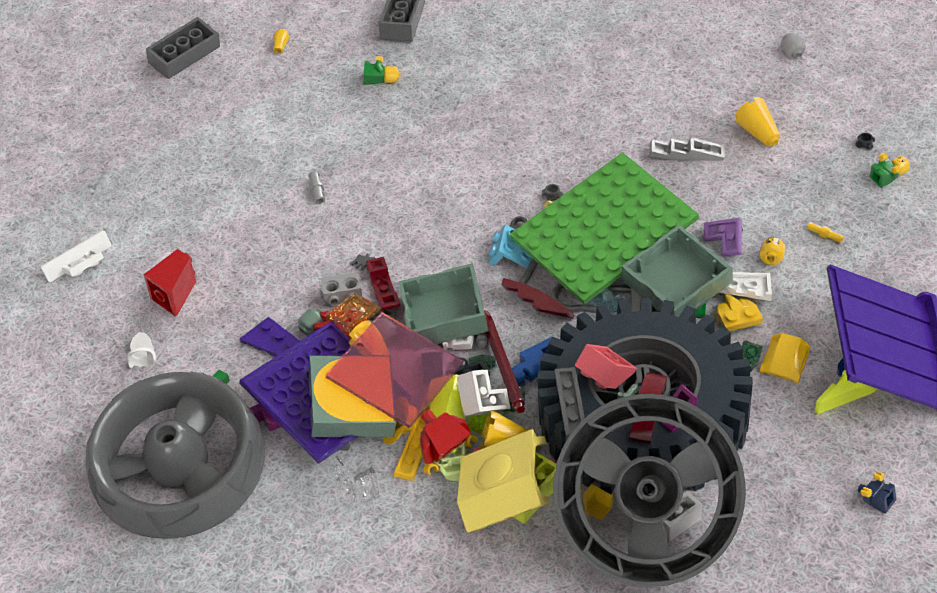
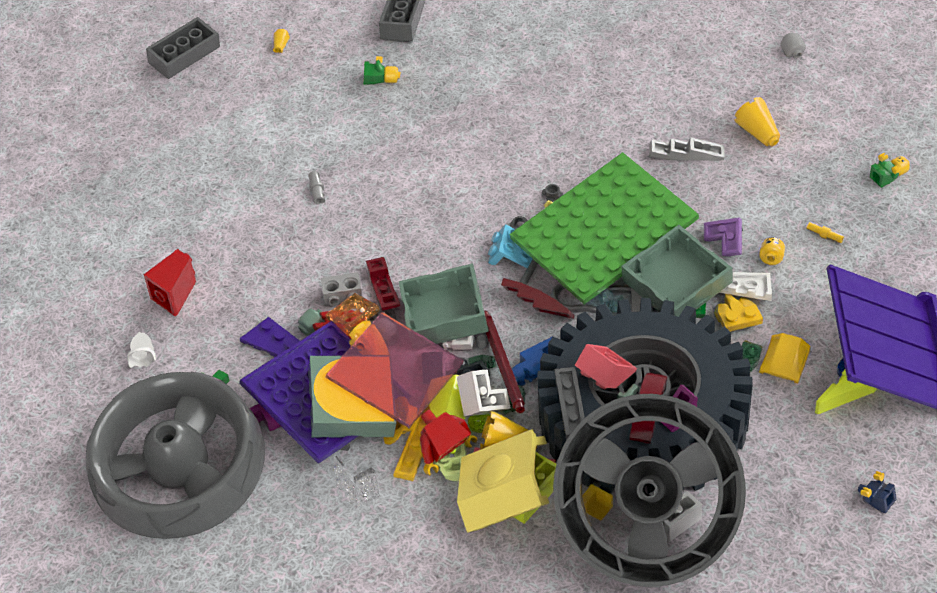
white bracket [41,230,112,282] -> none
dark grey piece [351,253,375,270] -> none
black plate [855,133,875,150] -> none

